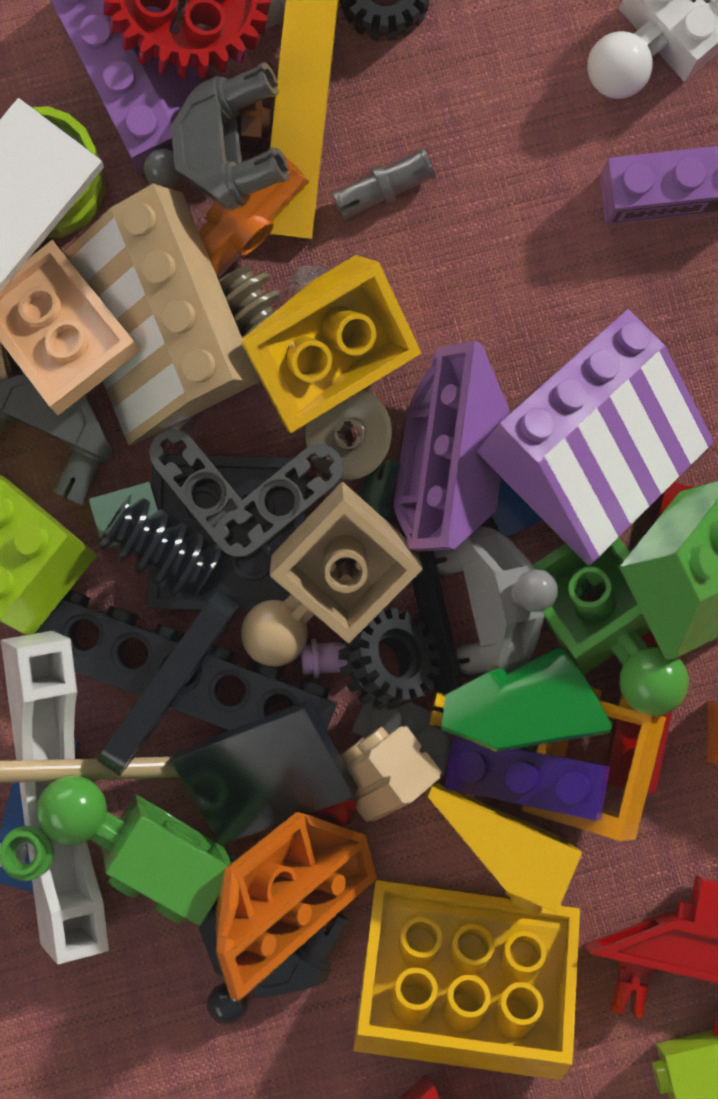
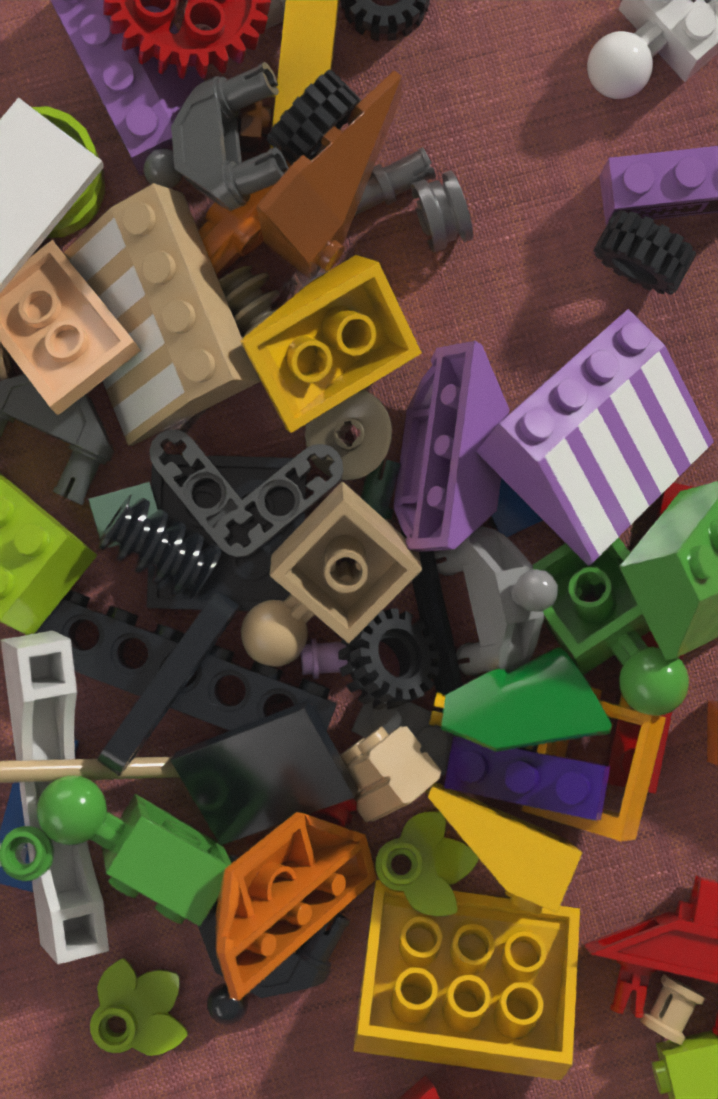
none -> lime plate [90,958,188,1056]
none -> dark orange wedge [257,71,402,280]
none -> black tyre [267,70,362,165]
none -> lime plate [375,812,479,917]
none -> flat silver wheel [411,170,473,252]
none -> black tyre [593,210,696,295]
none -> tan bush [640,974,706,1045]

